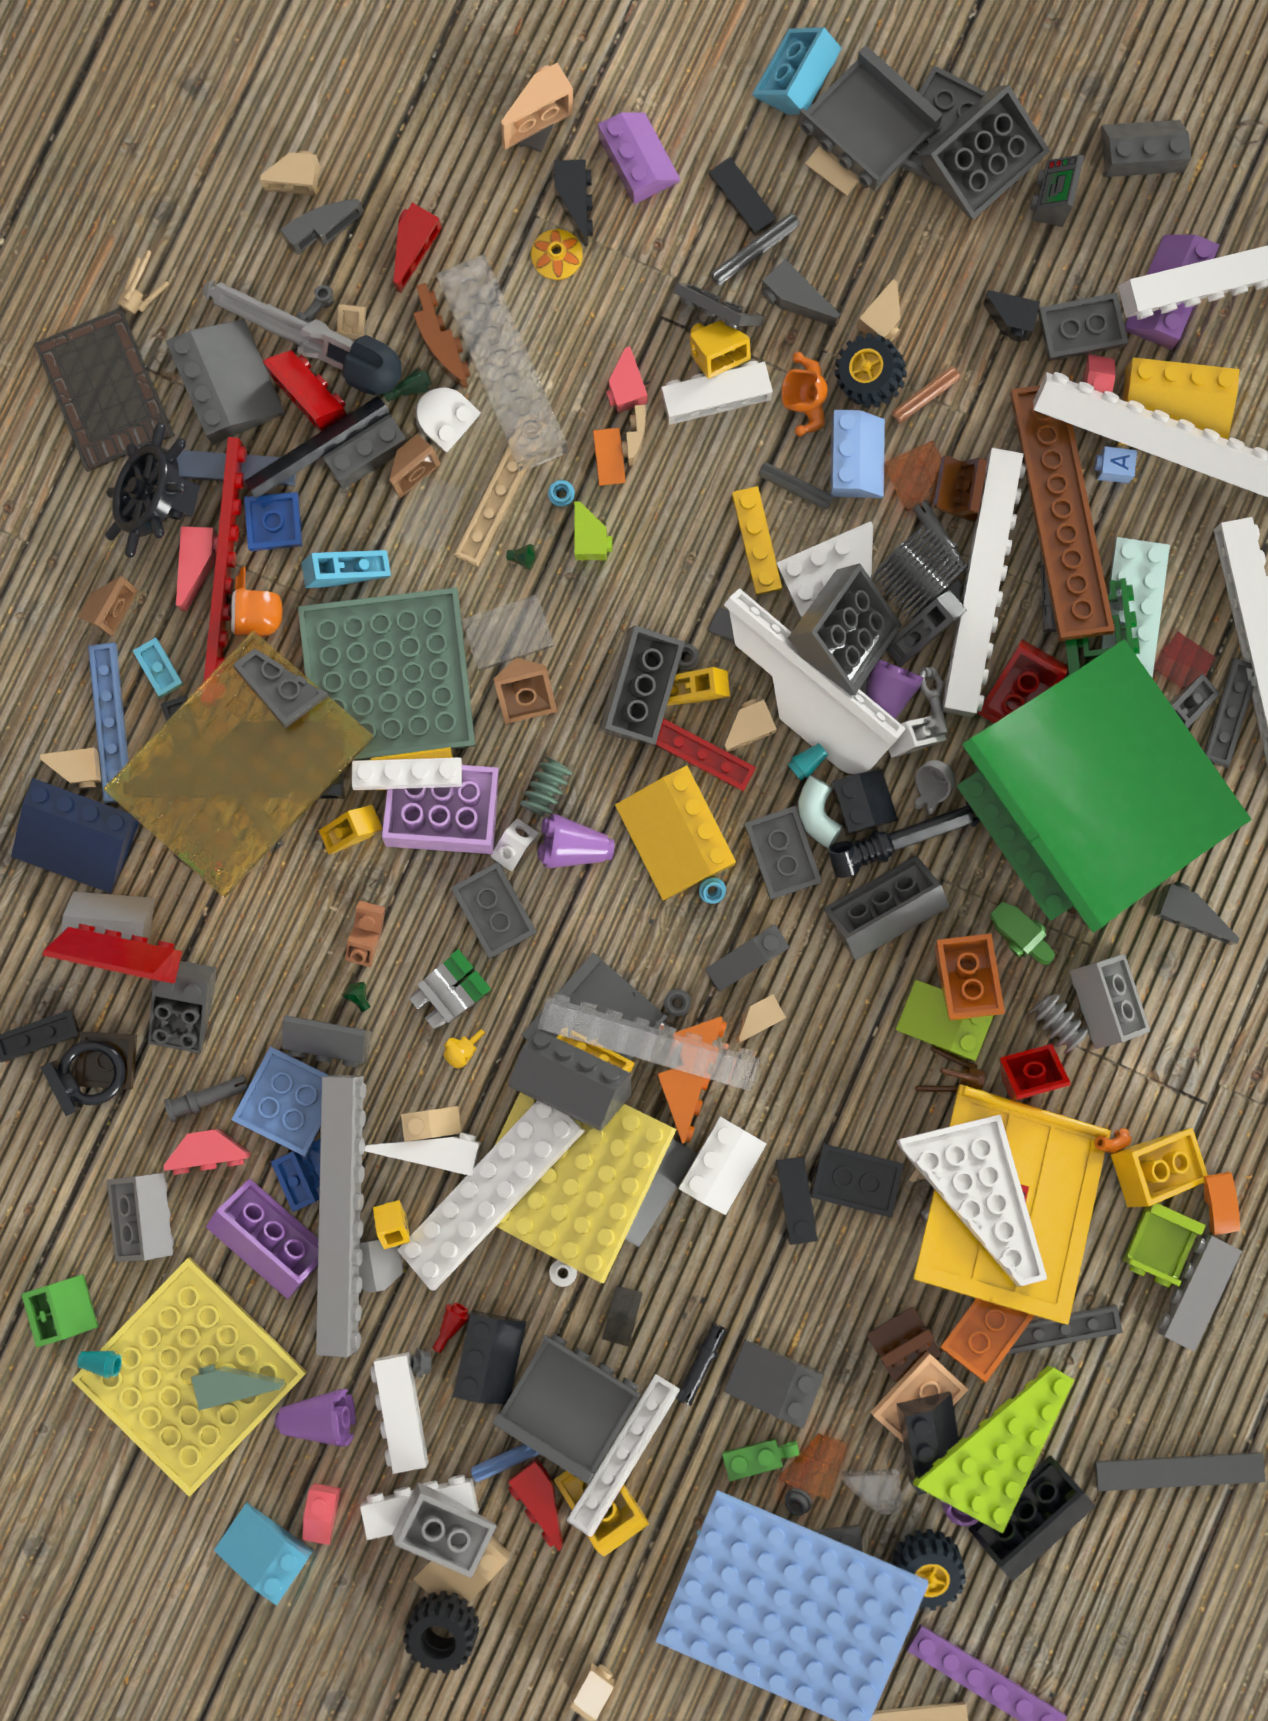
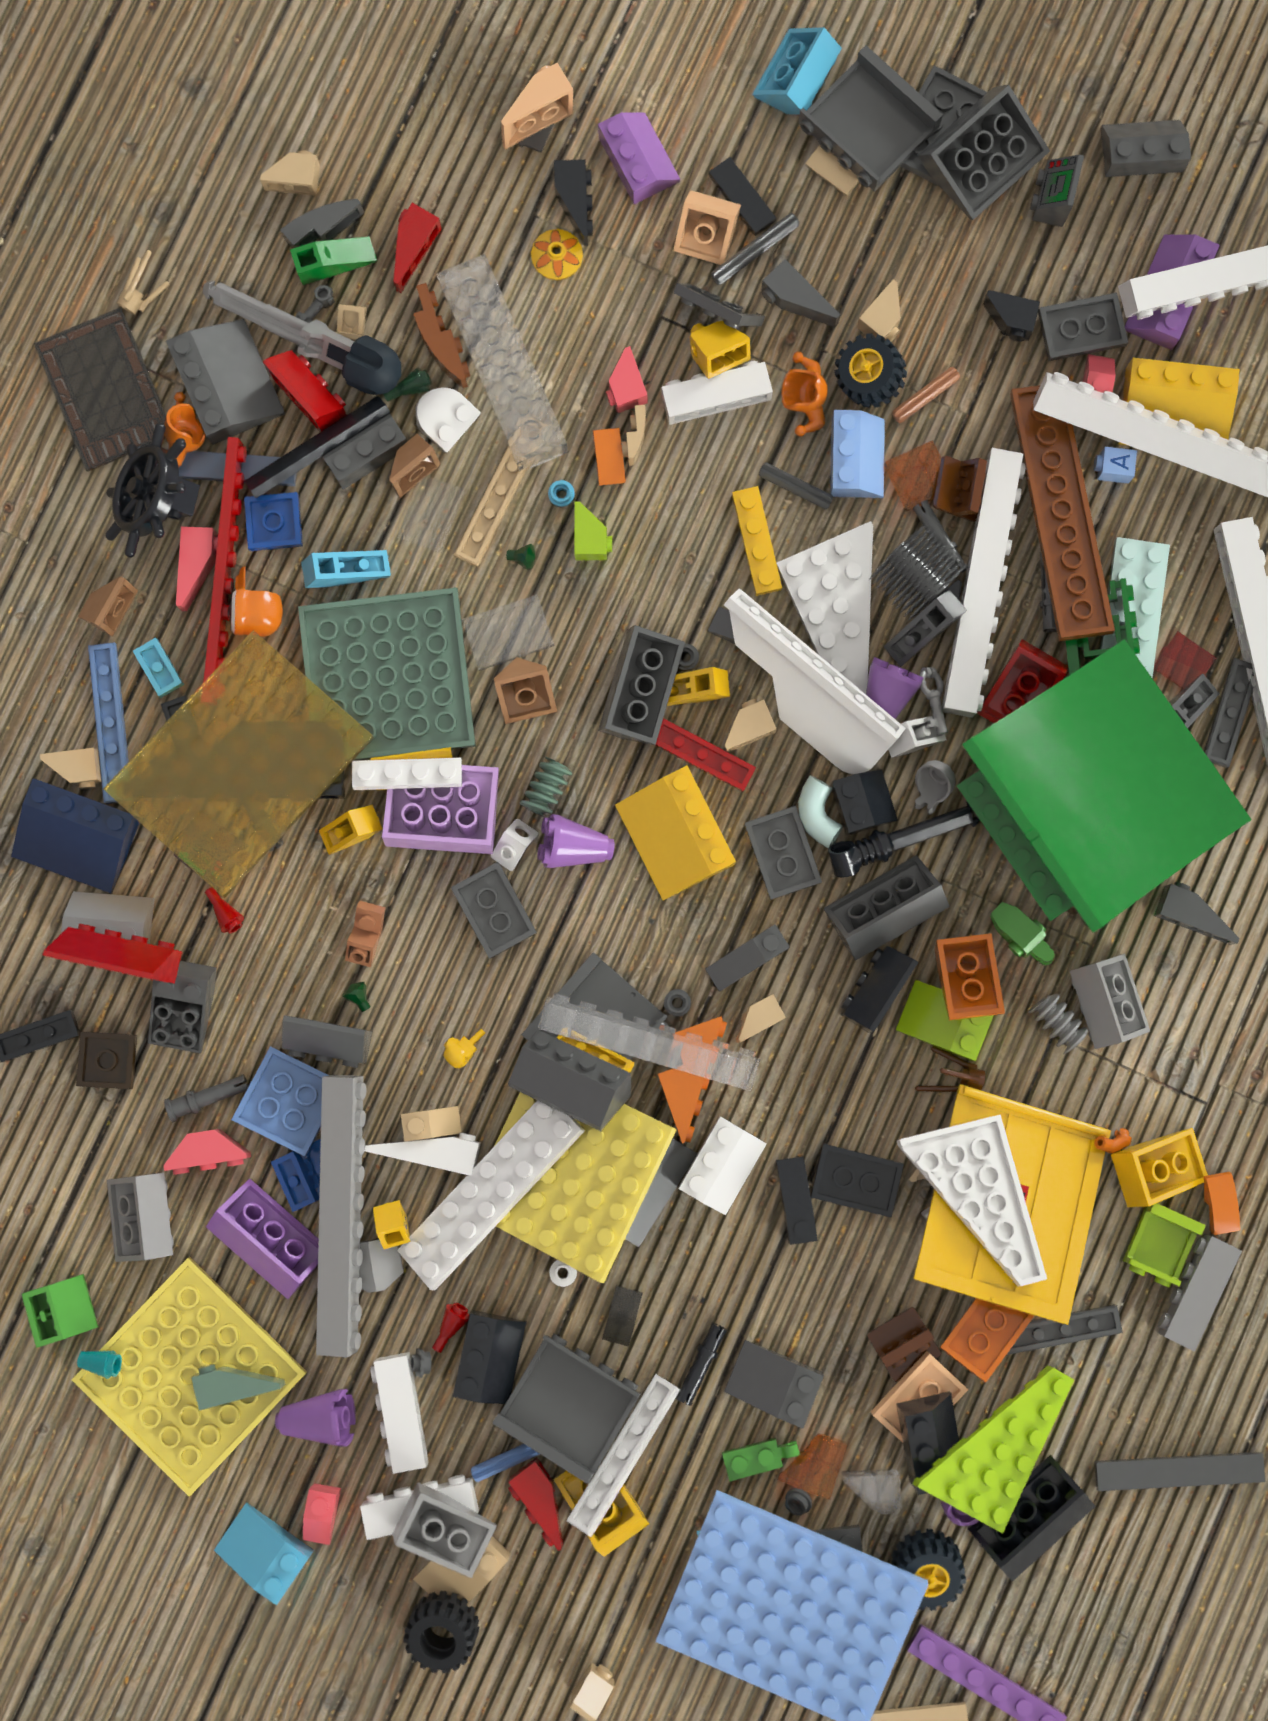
black tile [40,1040,125,1116] -> none
dark grey wing [233,649,328,728] -> none
light grey hips [409,949,492,1029] -> none
medium azure plate [699,877,726,904] -> none
teal cone [787,743,828,781] -> none
dark grey slope [788,563,902,695] -> none
red slope [999,1044,1071,1100] -> none
none -> orange piece [164,392,206,467]
none -> red cone [205,887,244,934]
none -> green slope [290,236,378,285]
none -> light nougat slope [673,190,741,265]
none -> black slope [841,946,919,1033]

